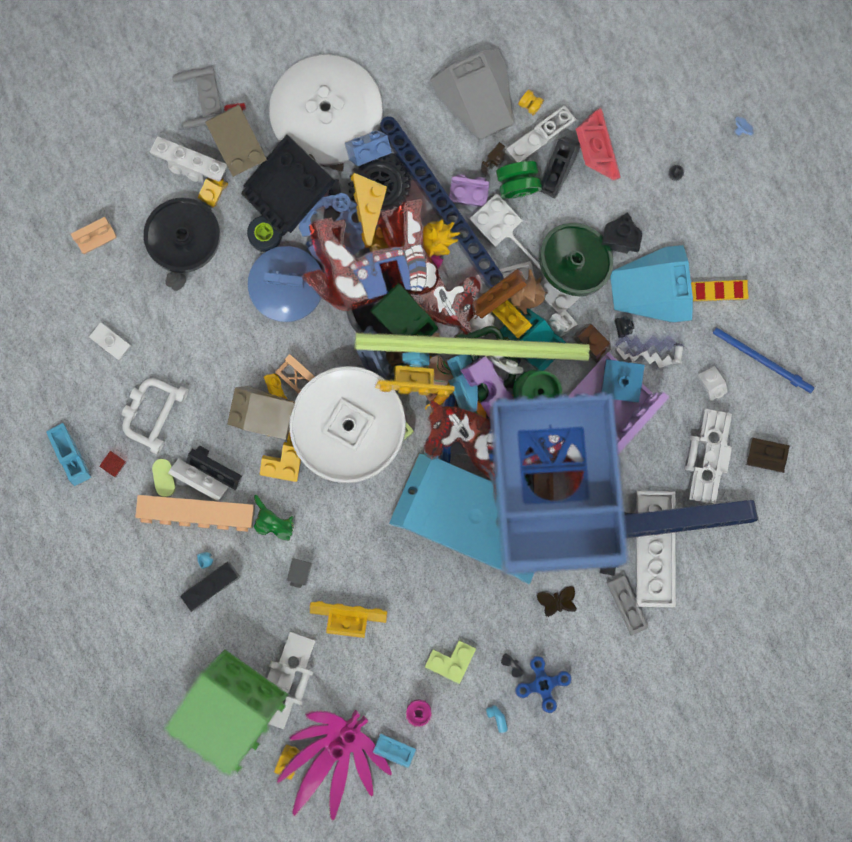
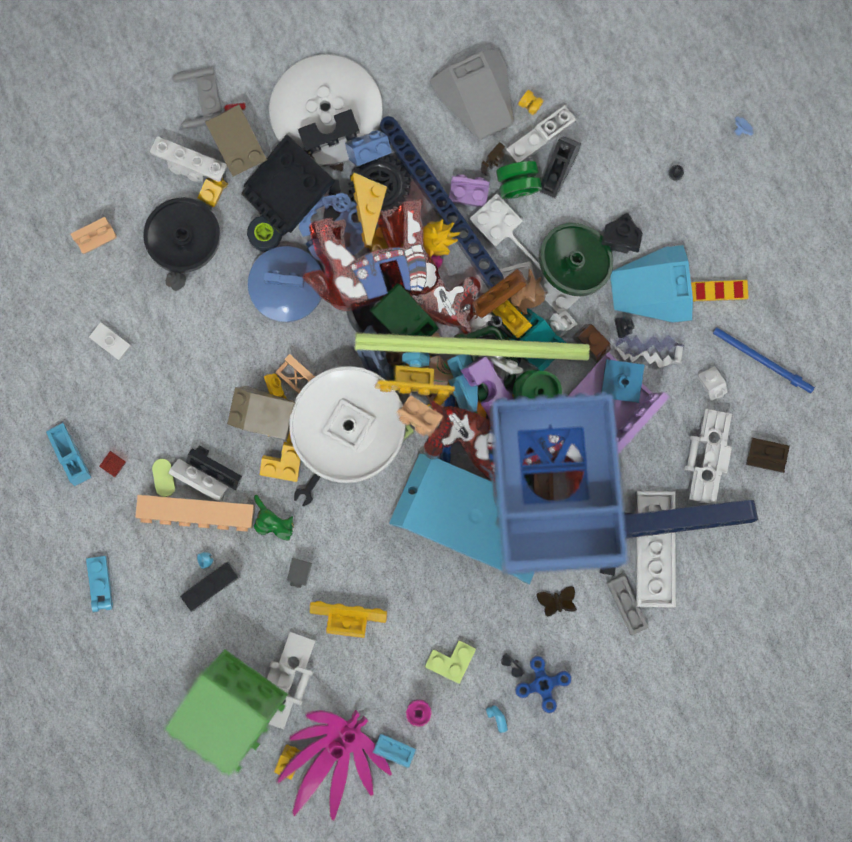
white bar [122,378,189,455] -> none
coral wing [576,109,621,180] -> none
none -> medium azure plate [86,556,113,612]
none -> black bar [294,473,321,507]
none -> black arch [298,109,360,154]
none -> light nougat bracket [397,395,443,437]
none -> black hand [488,316,513,338]

